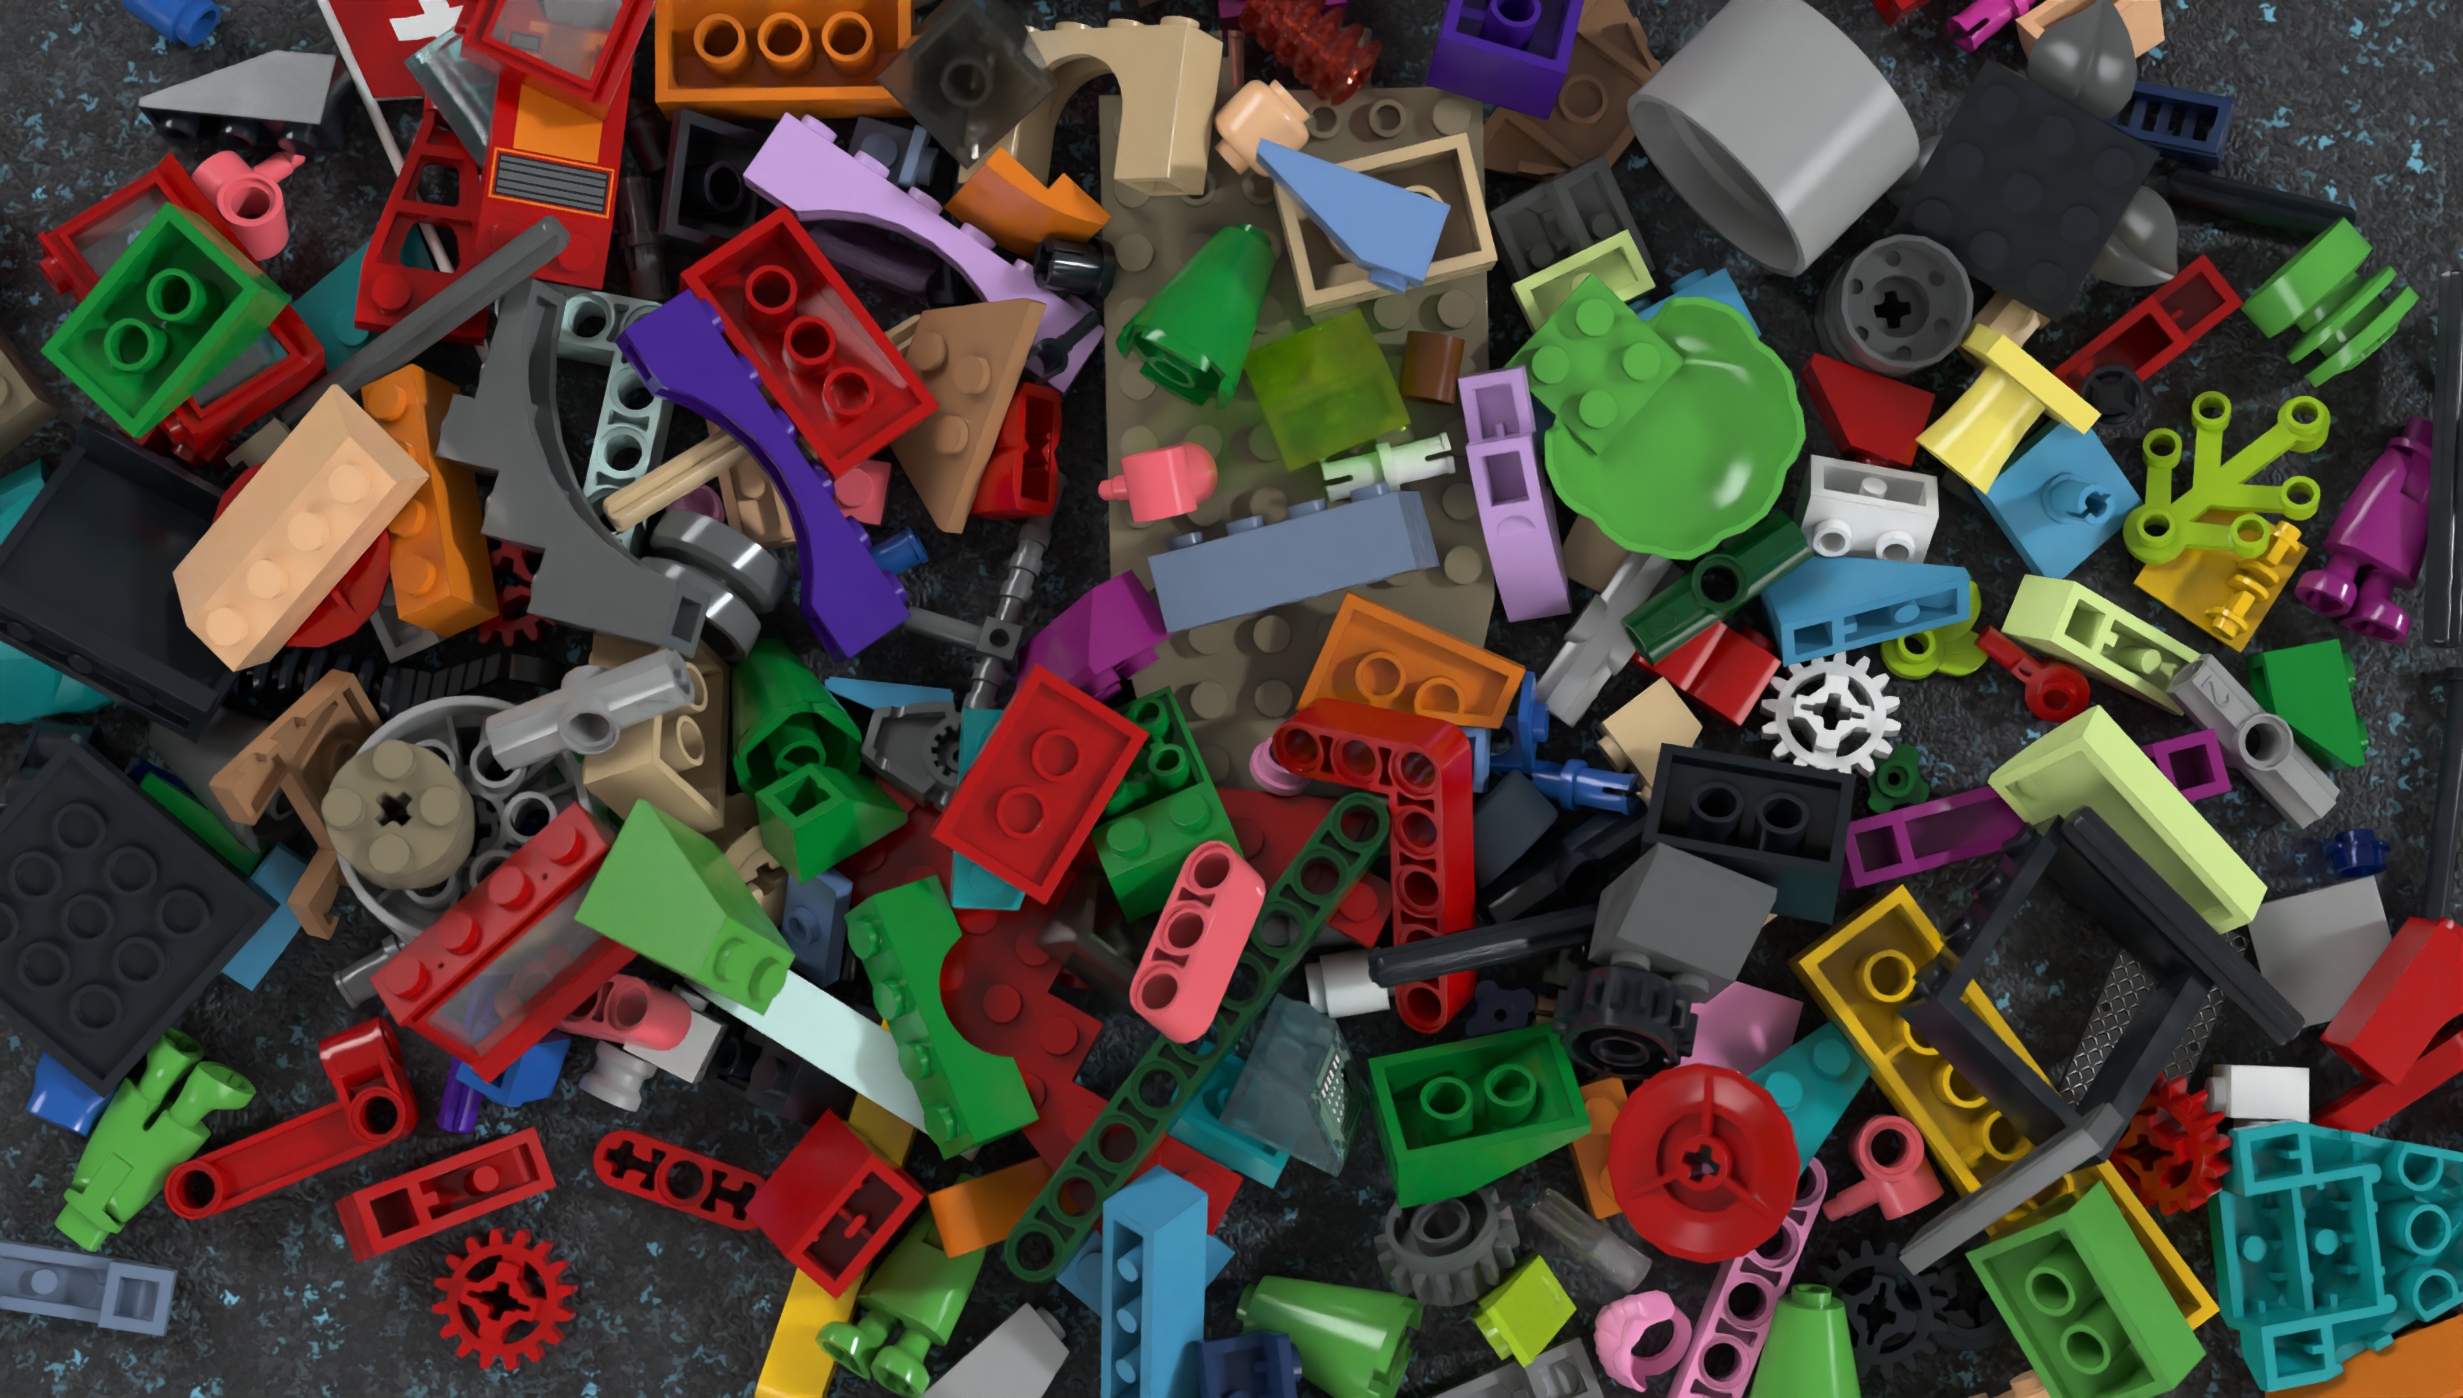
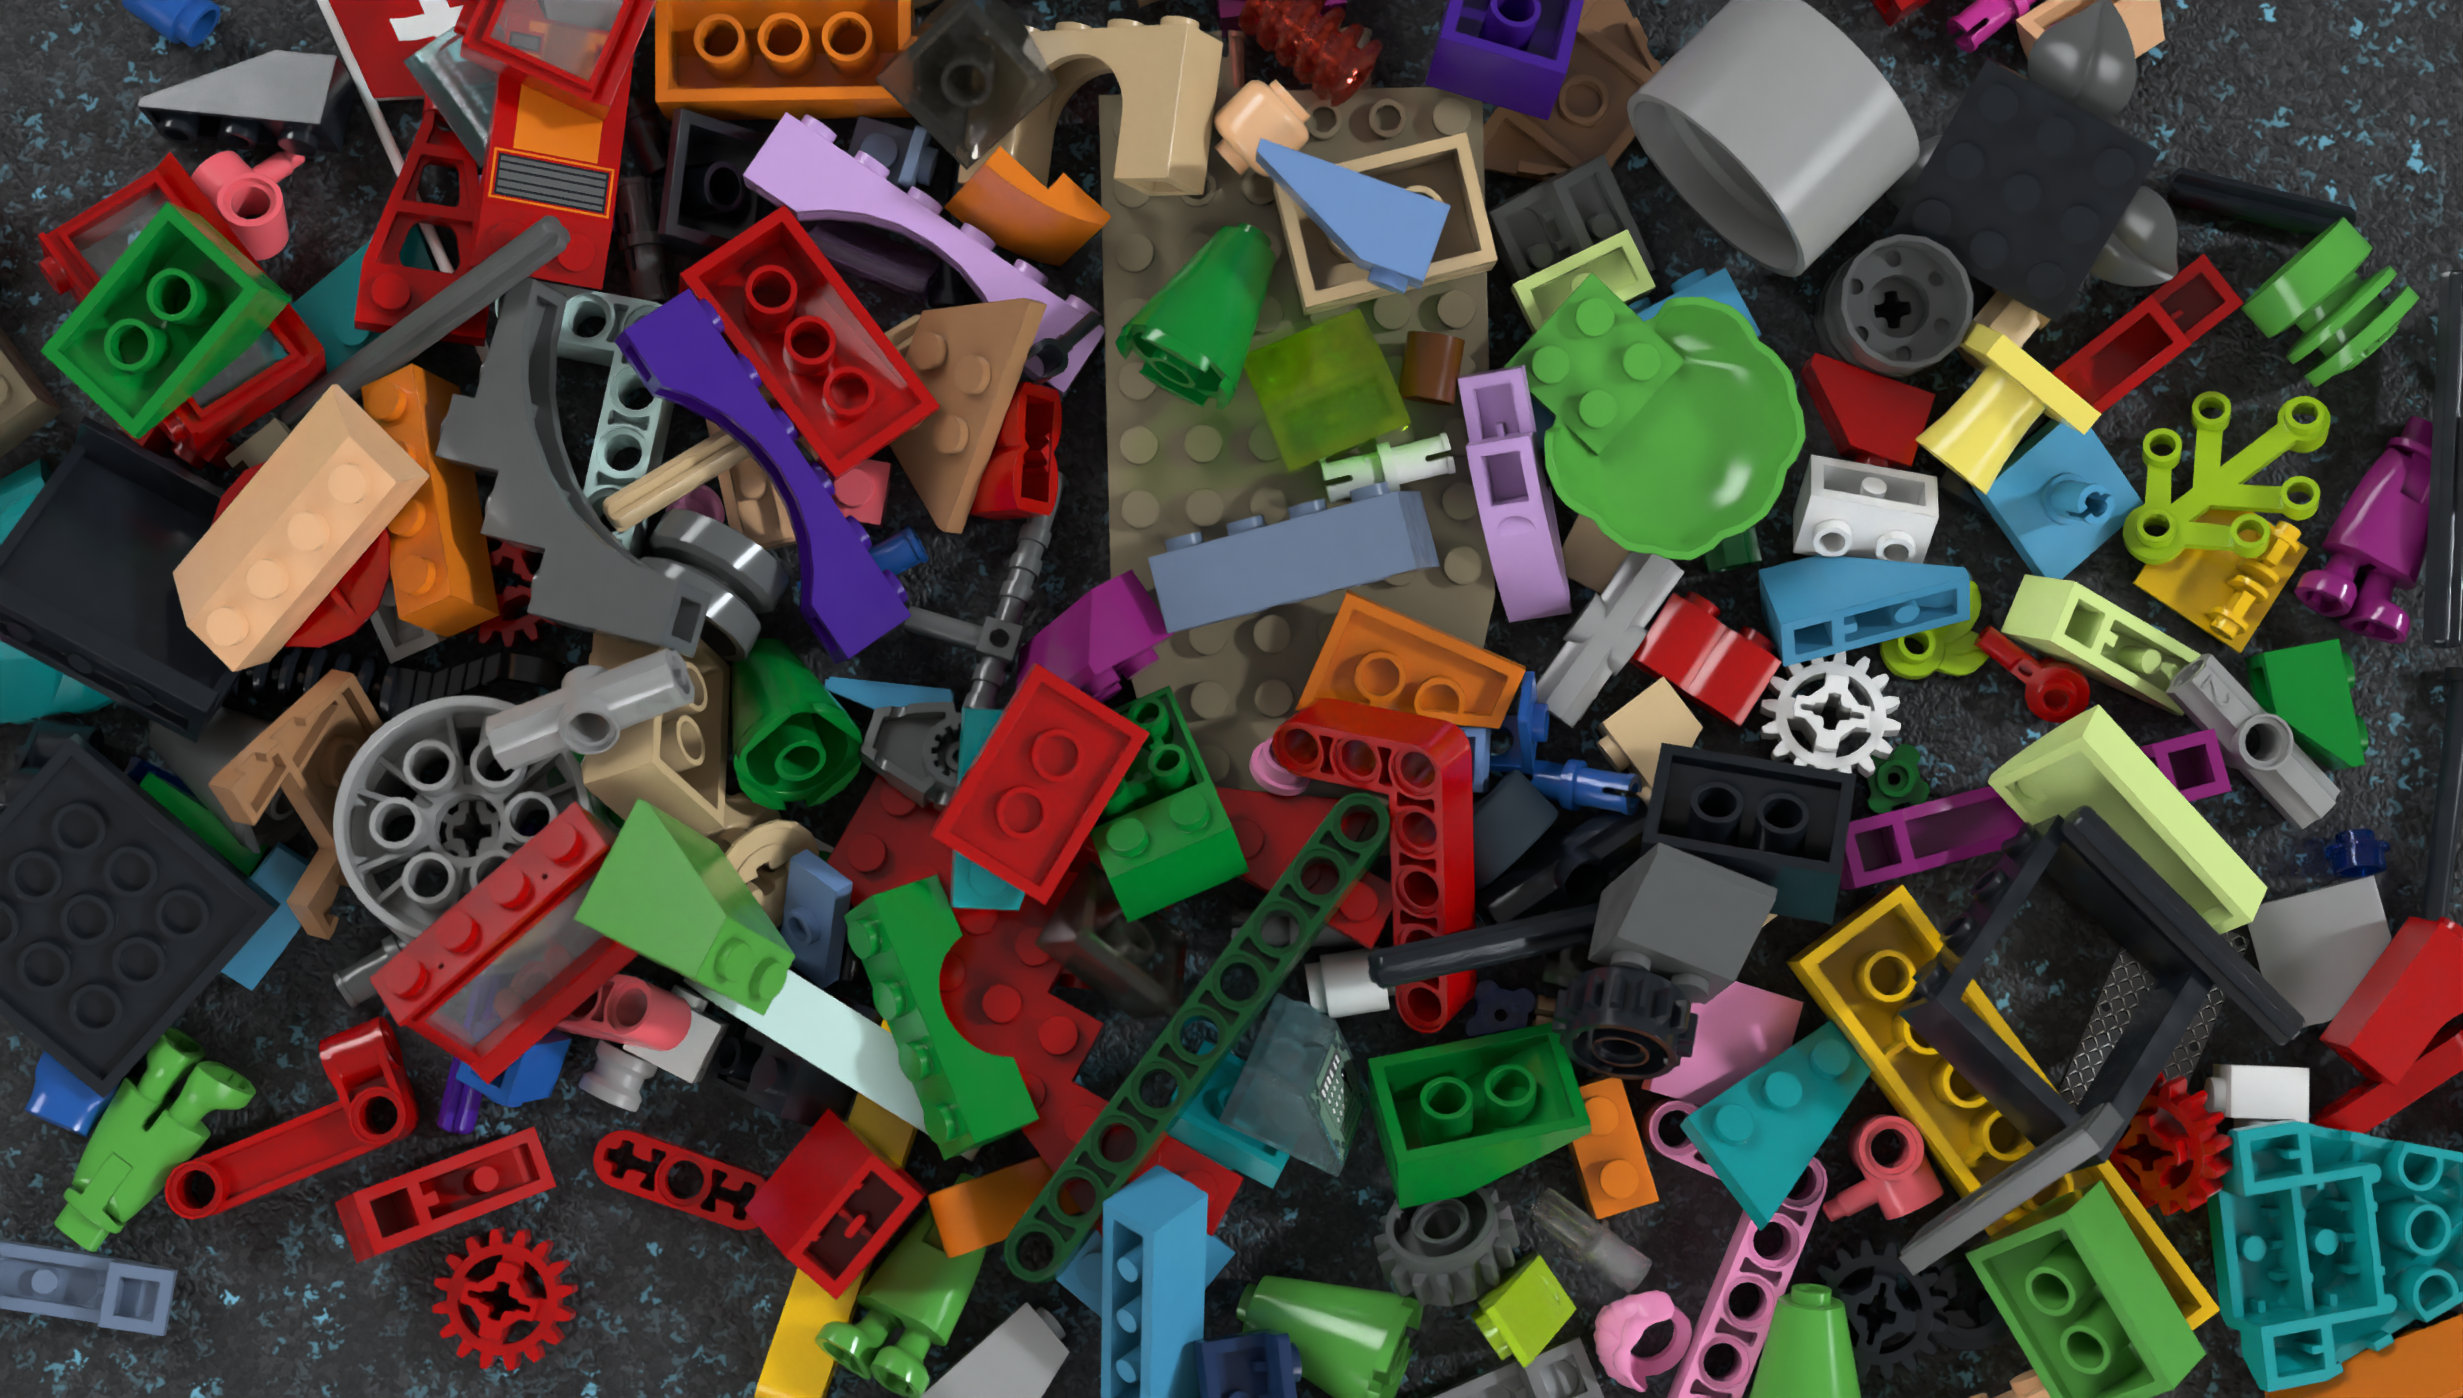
dark tan brick [321,739,475,890] -> none
green slope [755,762,908,885] -> none
black bush [1033,237,1116,304] -> none
coral piece [1098,442,1218,523] -> none
coral beam [1129,841,1266,1043] -> none
red piece [1607,1063,1801,1264] -> none
dark green piece [1620,510,1814,667] -> none
black wheel [2079,362,2146,430] -> none
dark blue slope [2104,80,2235,171] -> none

